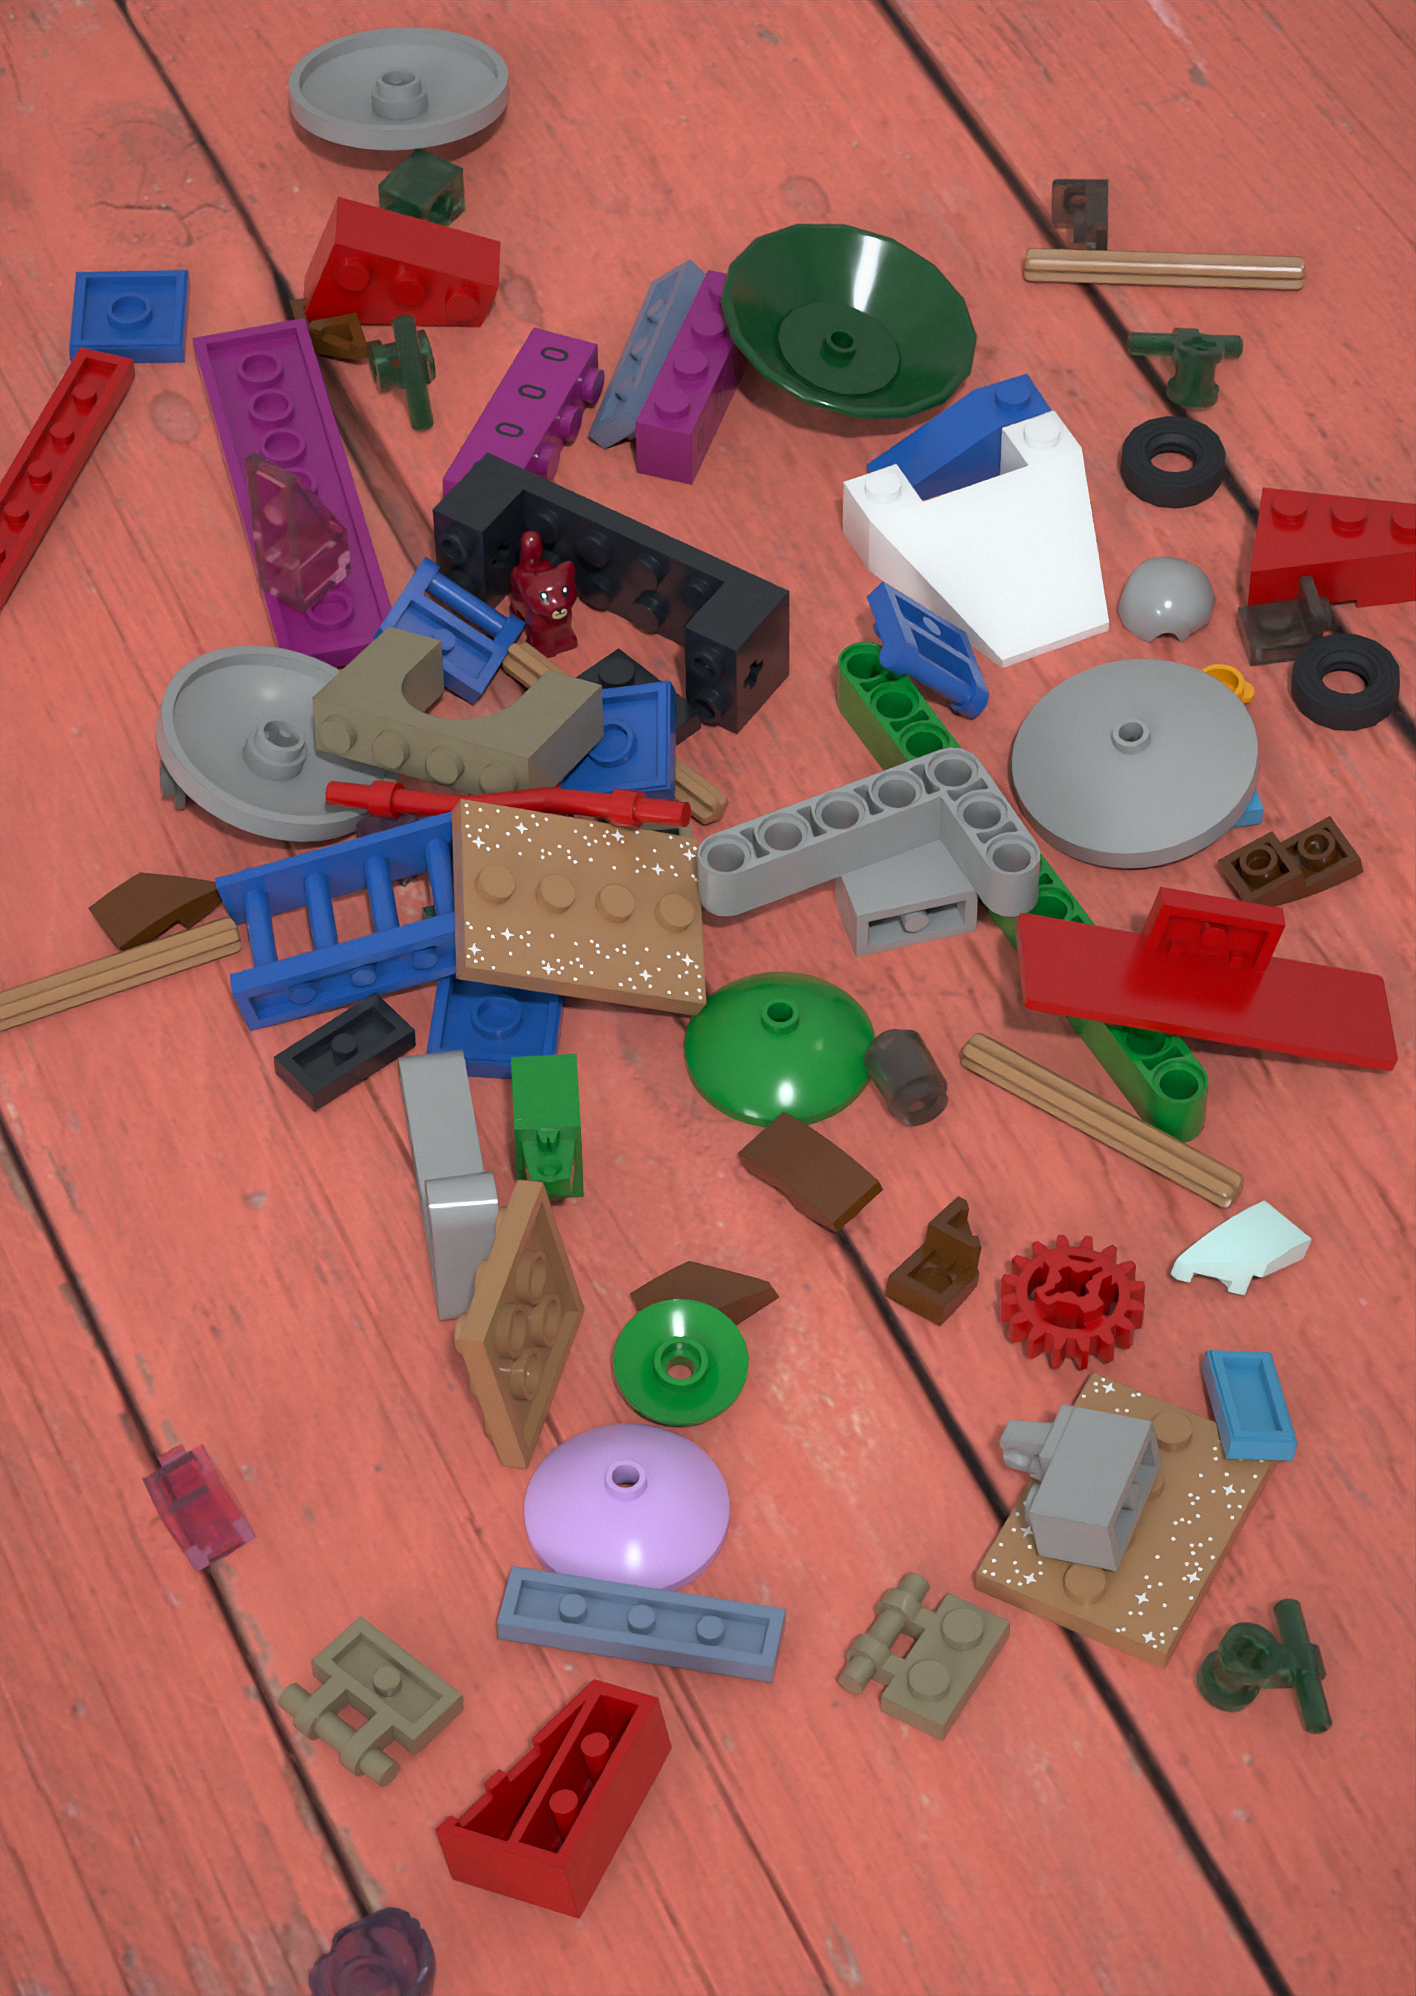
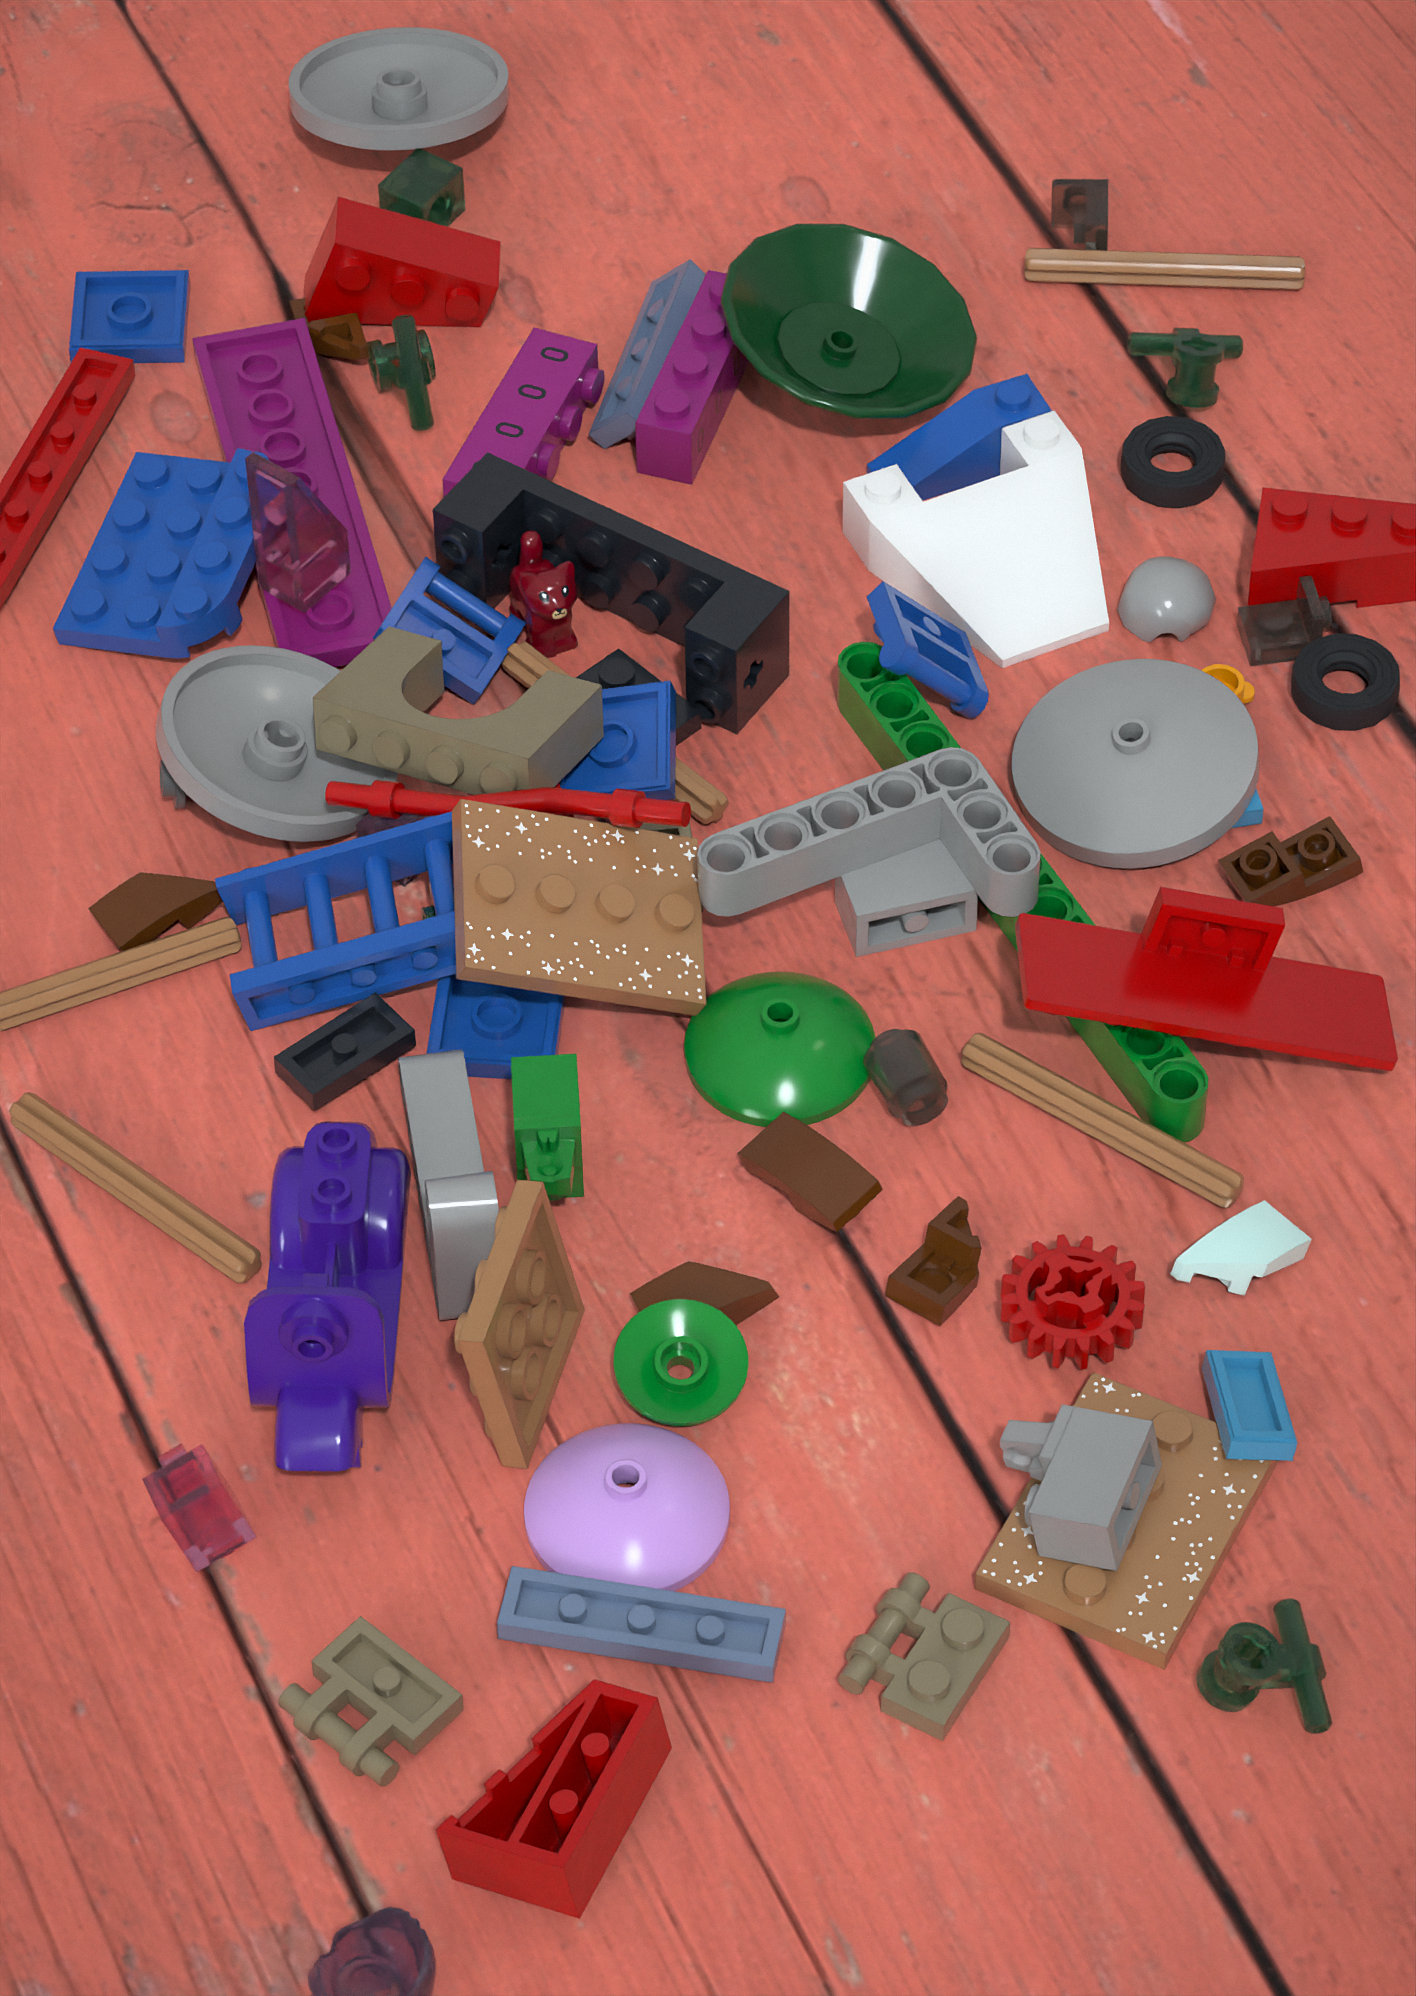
none -> medium nougat axle [9,1092,262,1284]
none -> blue plate [53,448,286,658]
none -> dark purple piece [244,1121,411,1471]

